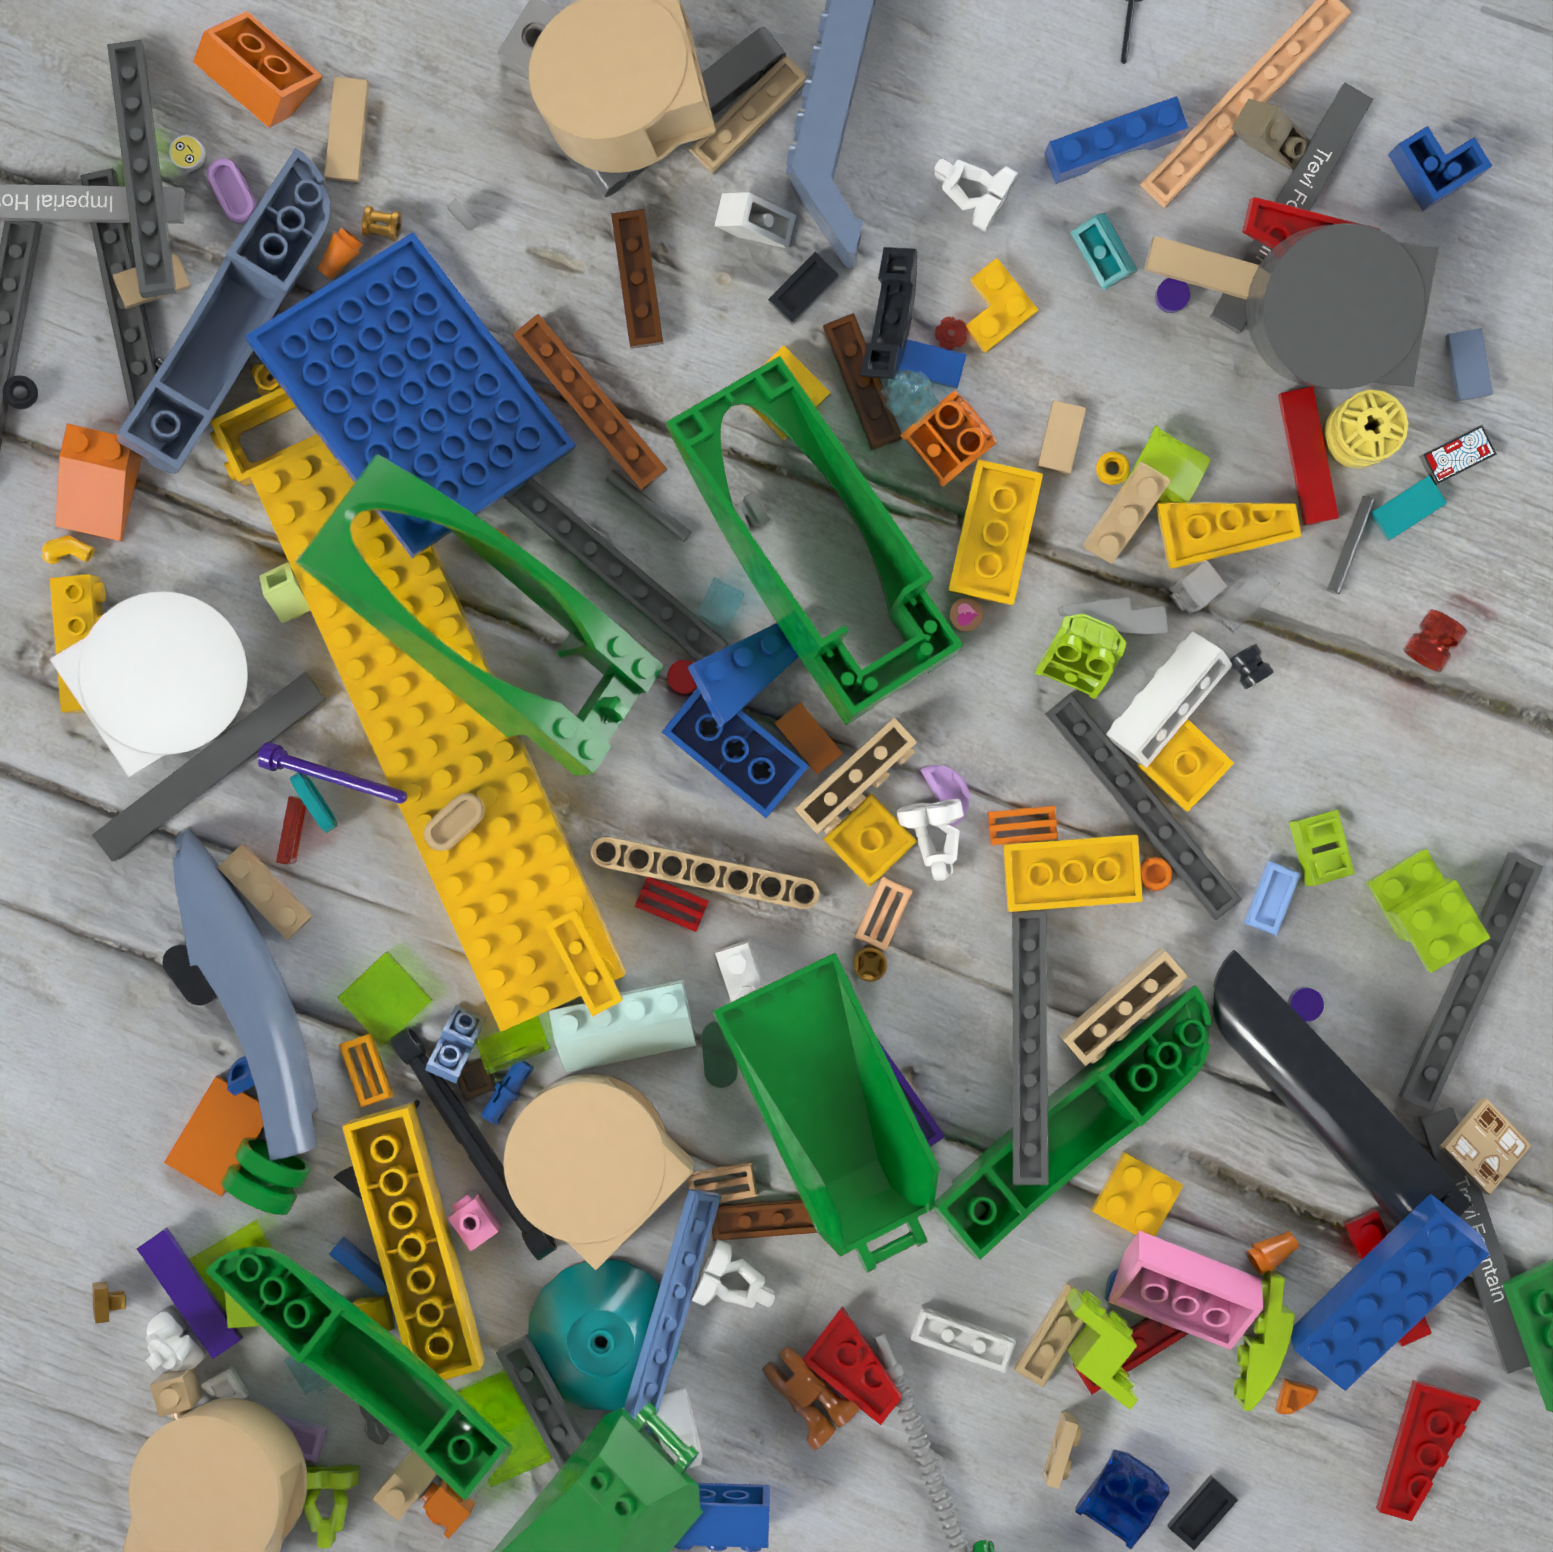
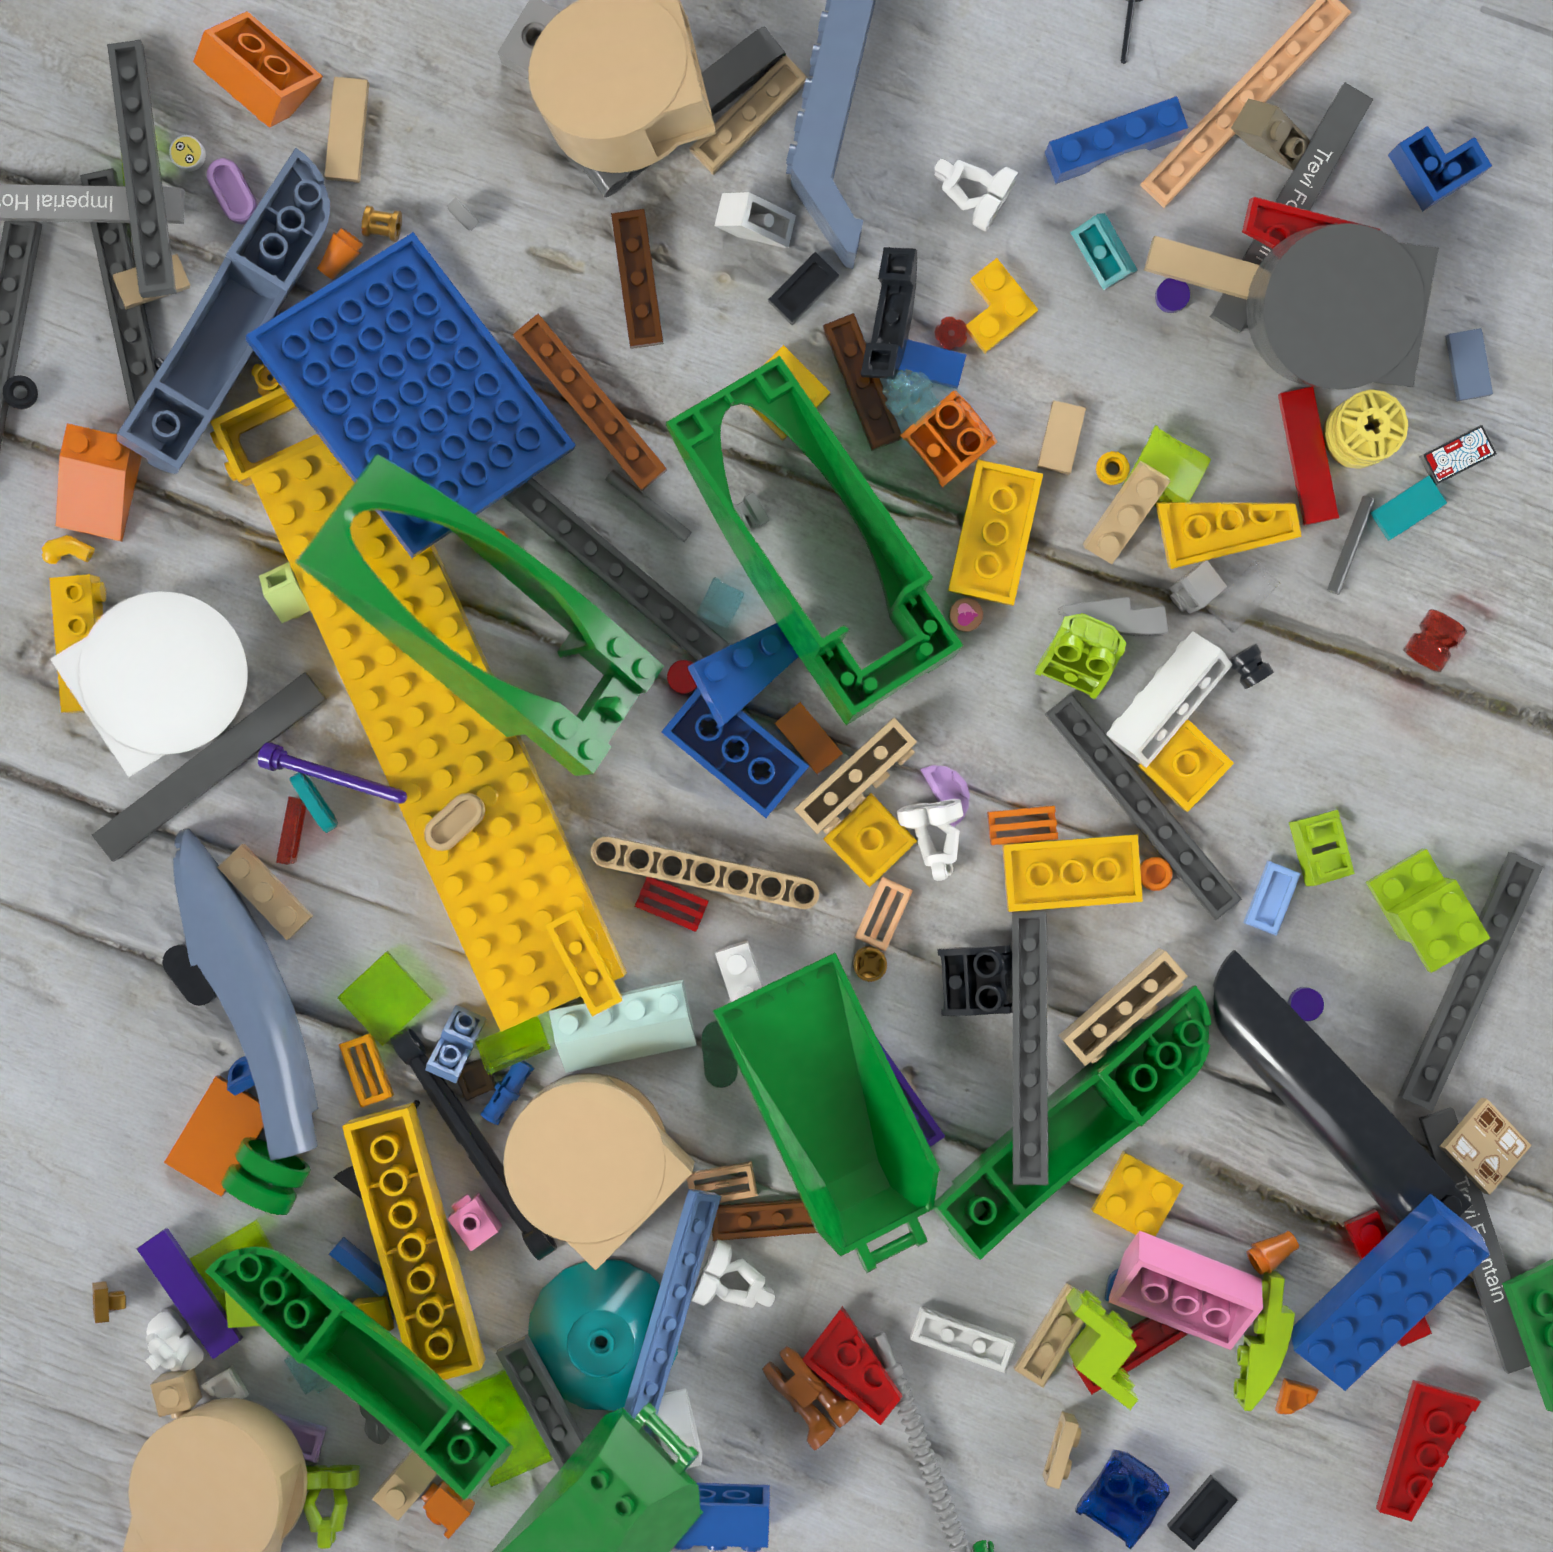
none -> black slope [937,945,1013,1016]

